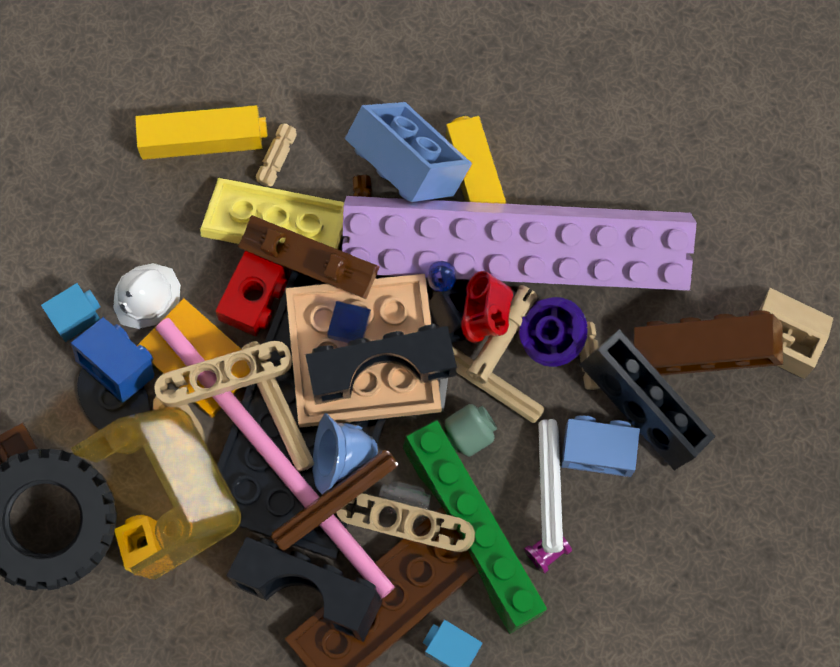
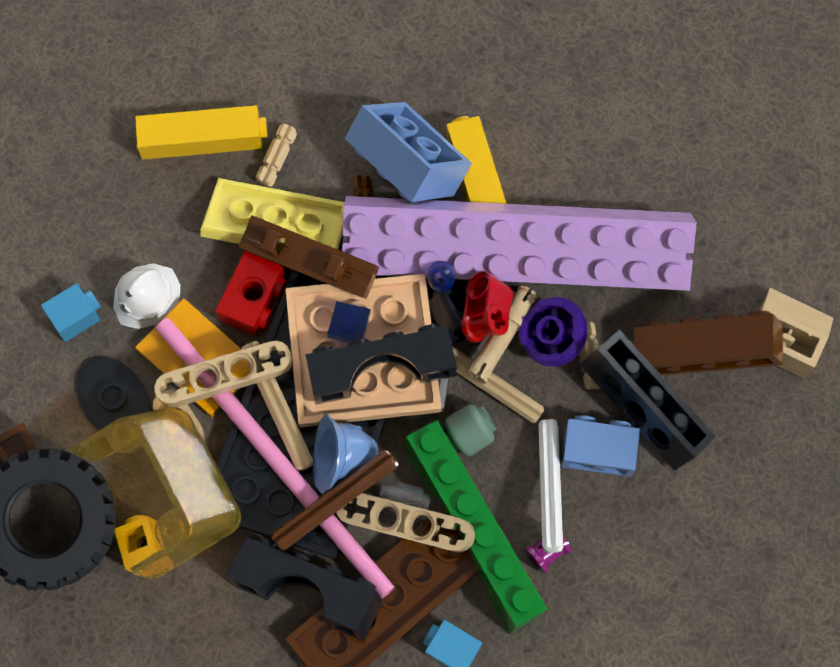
blue brick [71,317,154,403] -> none

